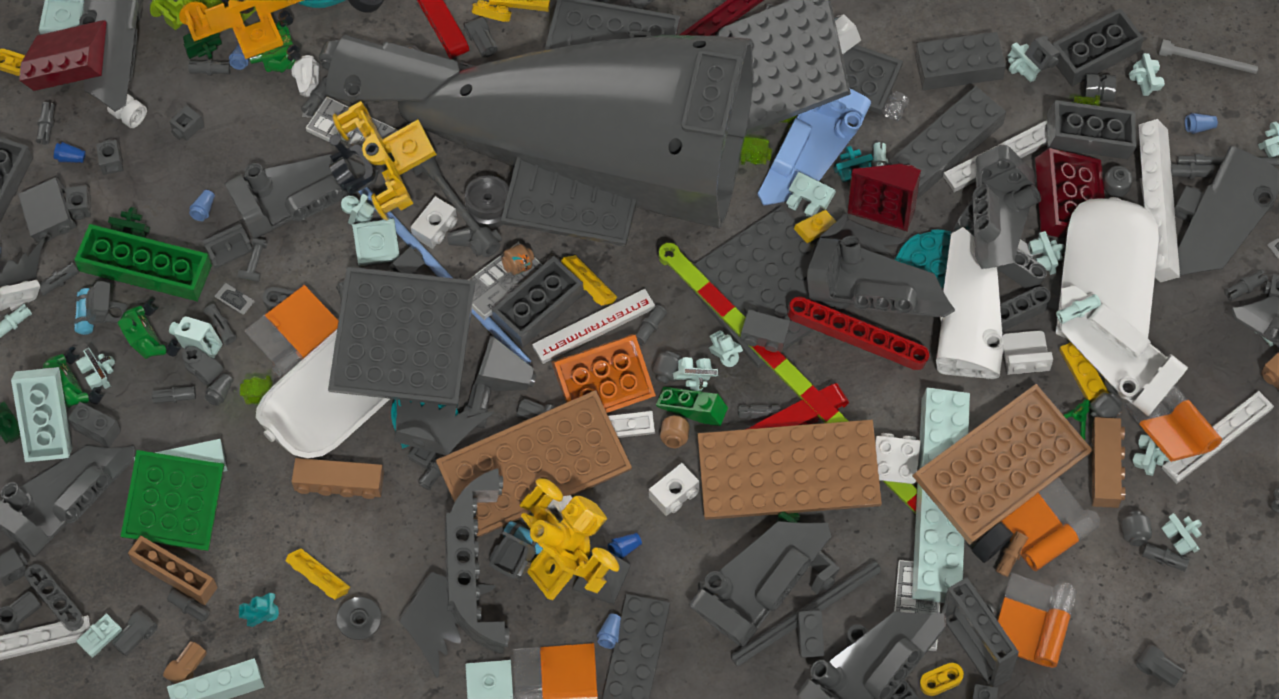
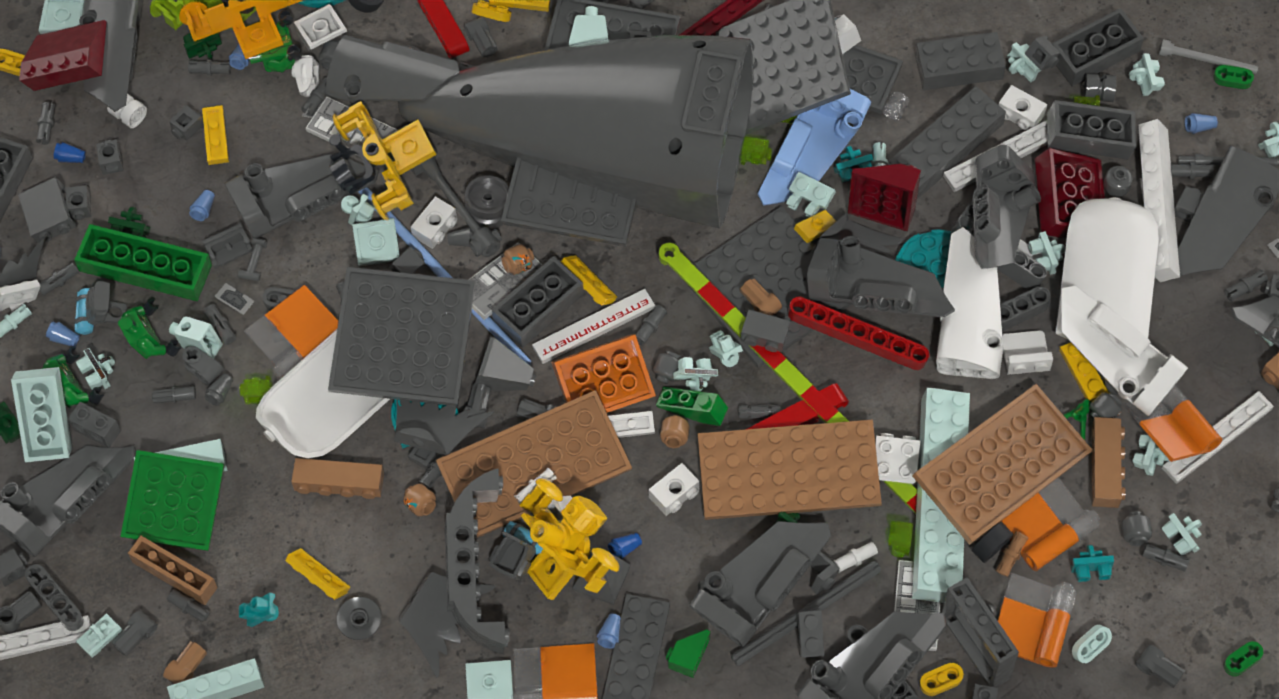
light aqua pin [1056,294,1101,324] -> none
none -> medium blue cone [46,322,80,347]
none -> yellow plate [202,105,229,165]
none -> white slope [294,4,347,51]
none -> medium nougat head [403,484,436,516]
none -> white pin [514,468,557,504]
none -> light aqua torso [569,6,608,46]
none -> green slope [666,630,711,678]
none -> medium nougat piece [740,279,782,316]
none -> white pin [833,542,878,573]
none -> clear neon green brick [888,520,913,557]
none -> white brick [999,85,1047,130]
none -> teal hips [1071,545,1114,582]
none -> light aqua plate [1072,625,1112,663]
none -> green beam [1213,65,1254,89]
none -> green beam [1224,641,1264,676]

